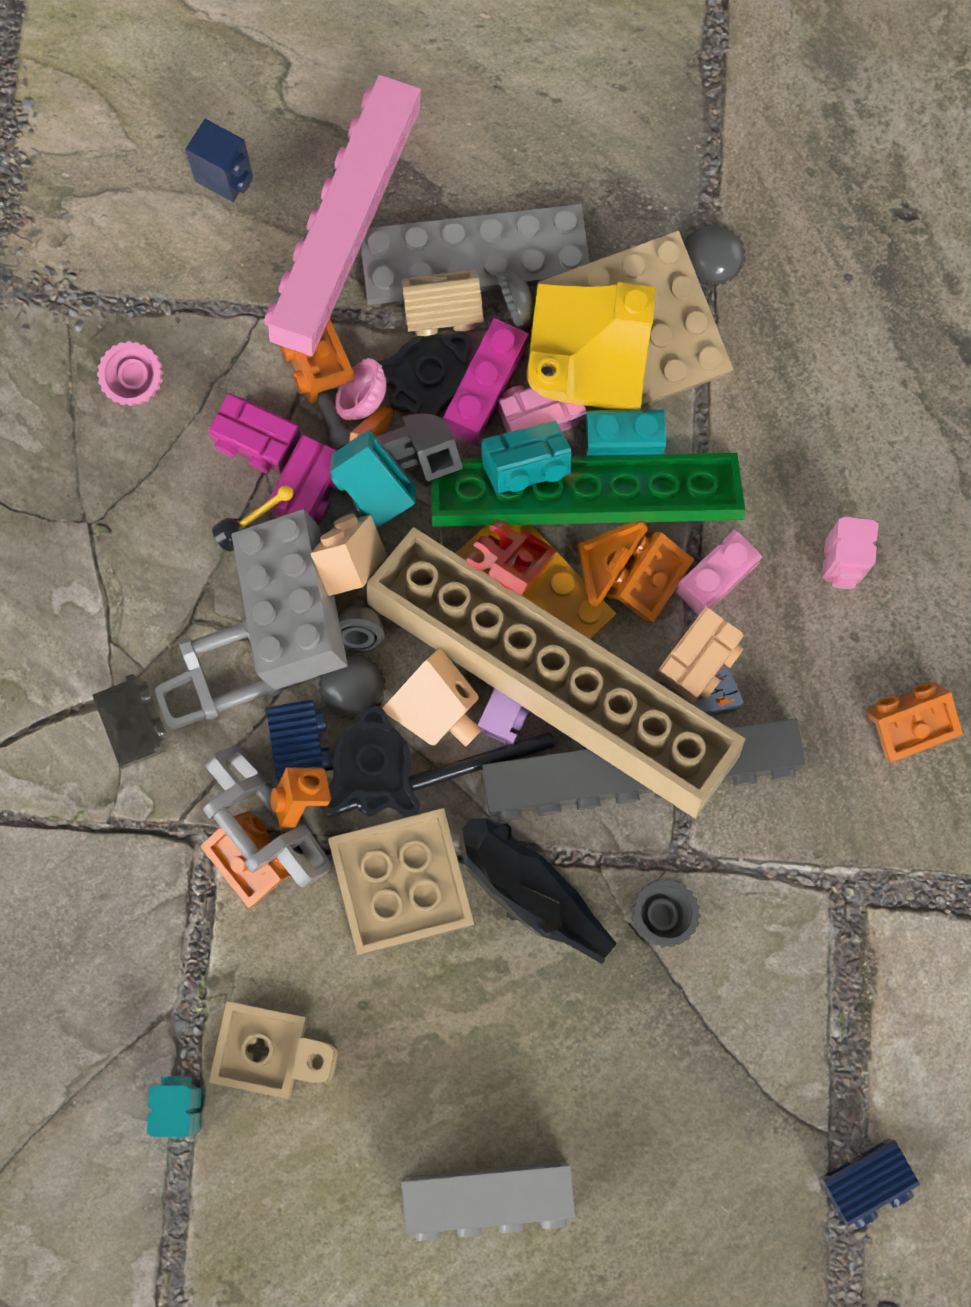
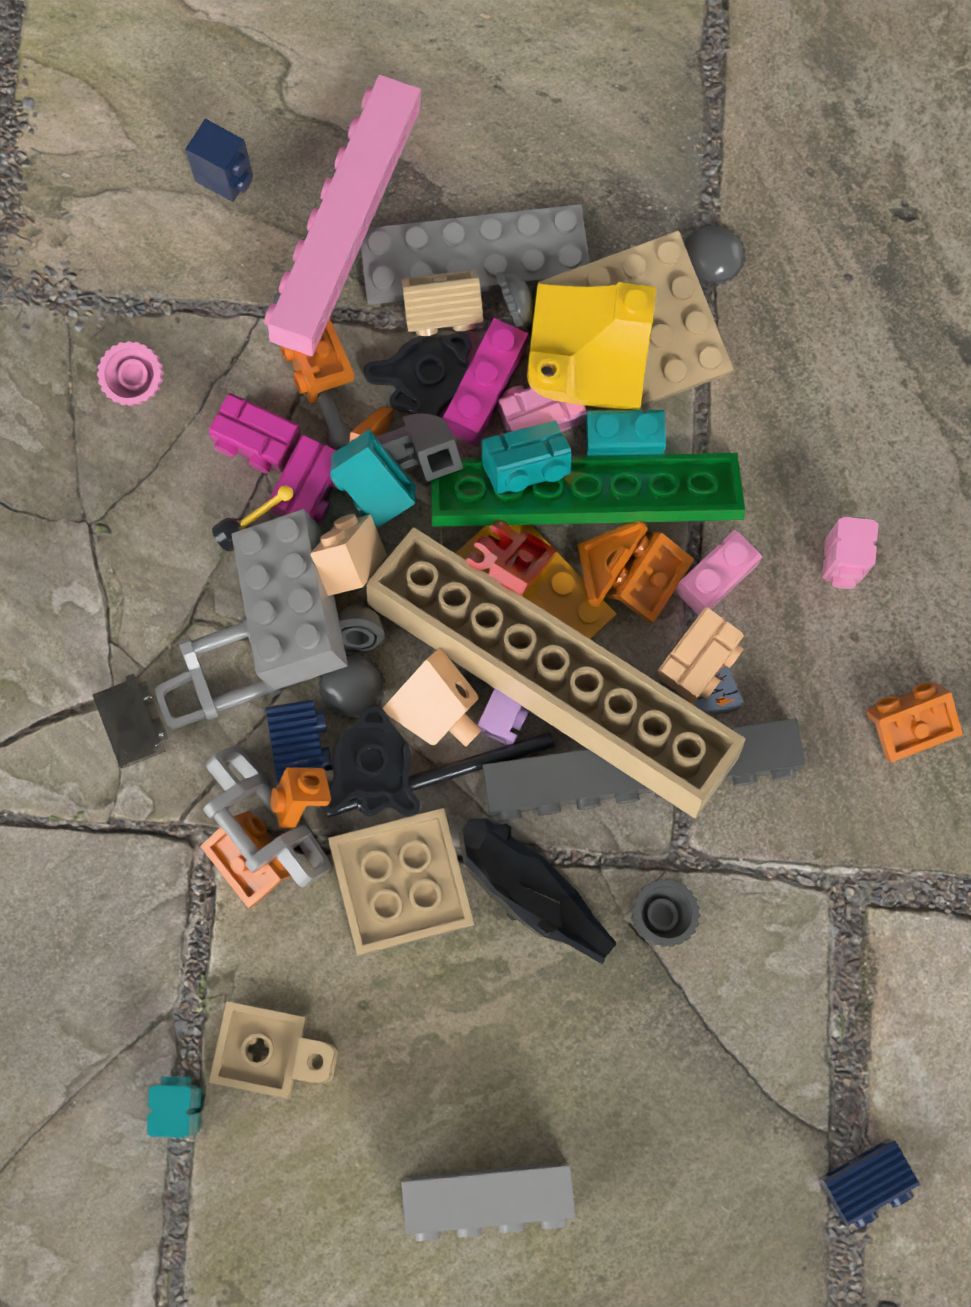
bright pink hat [335,358,387,421] -> none

